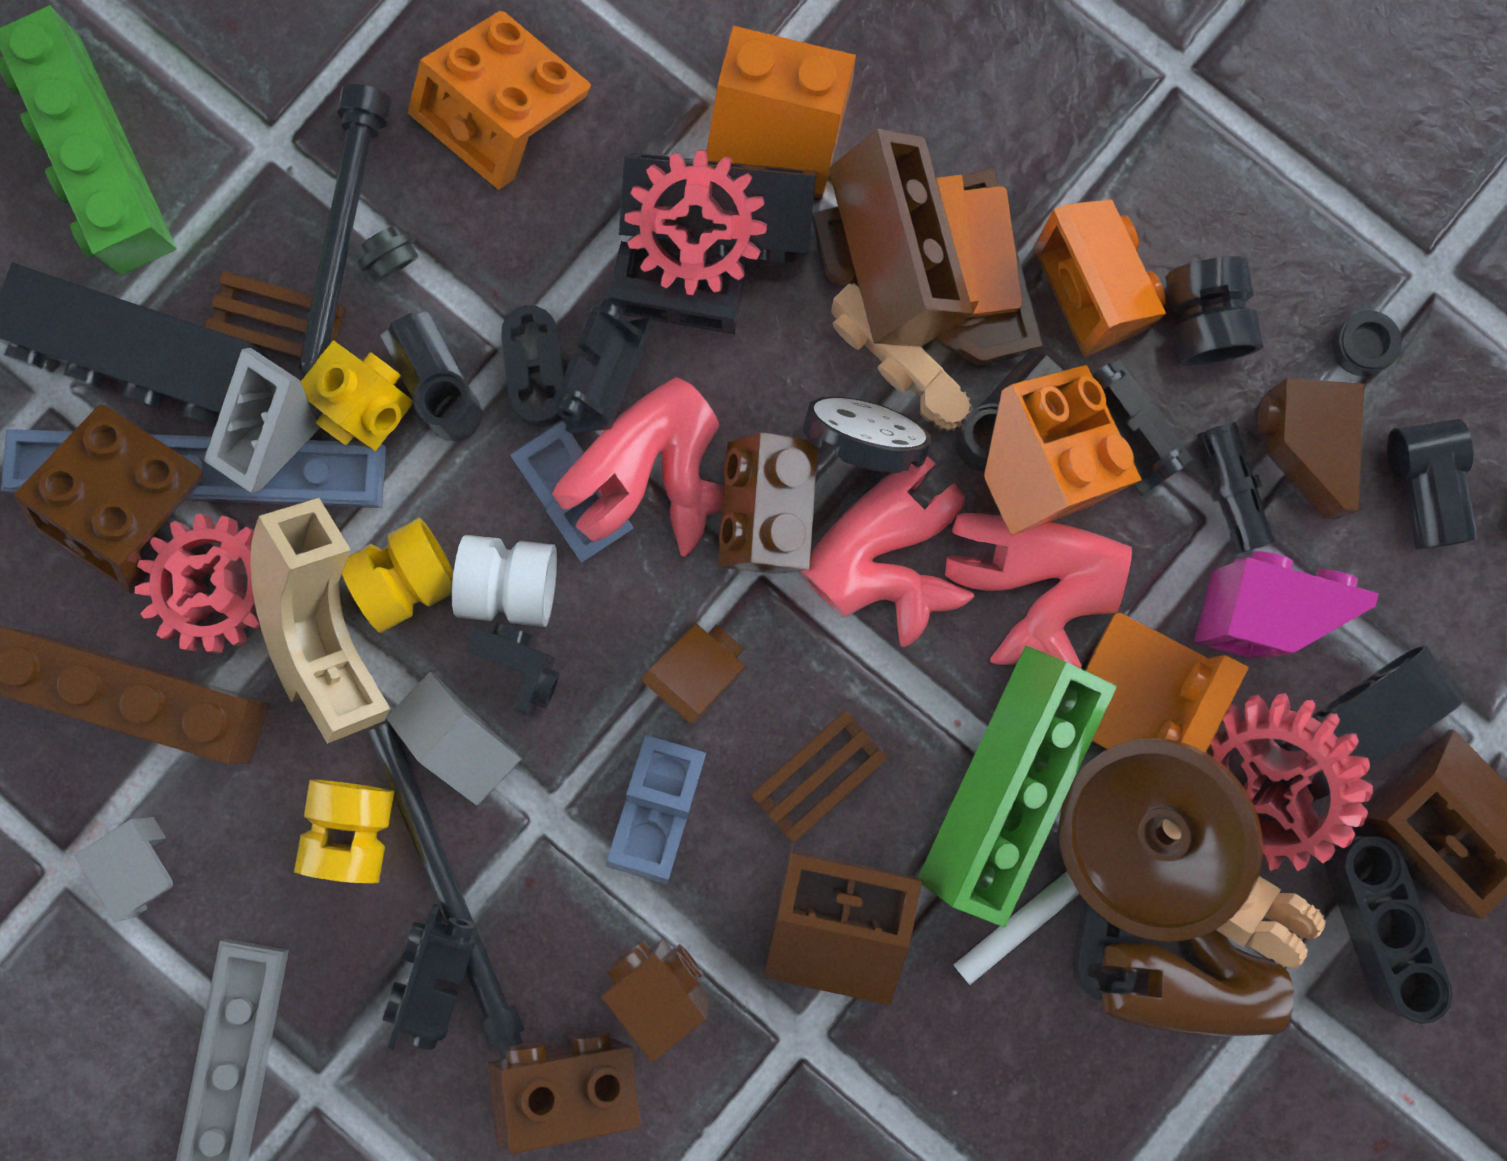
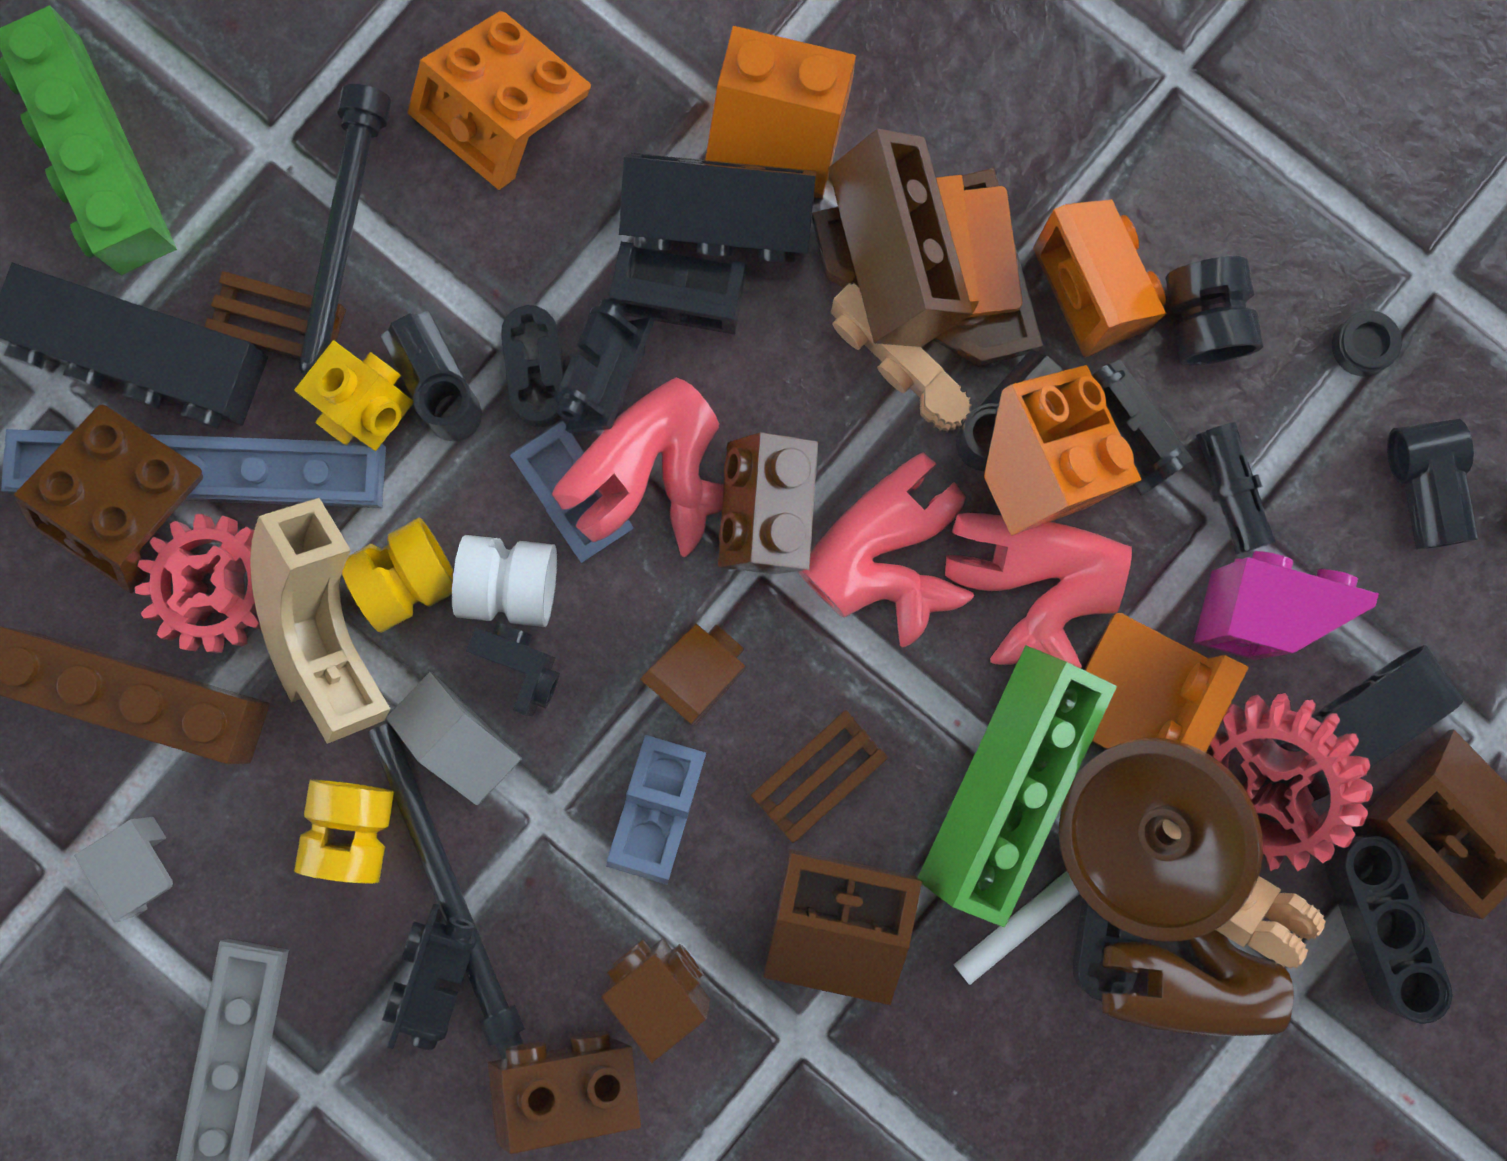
light grey slope [204,348,320,493] -> none
pearl dark grey plate [357,226,419,282] -> none
coral gear [625,150,767,295] -> none
tile [802,396,931,473] -> none
reddish brown slope [1258,378,1364,519] -> none

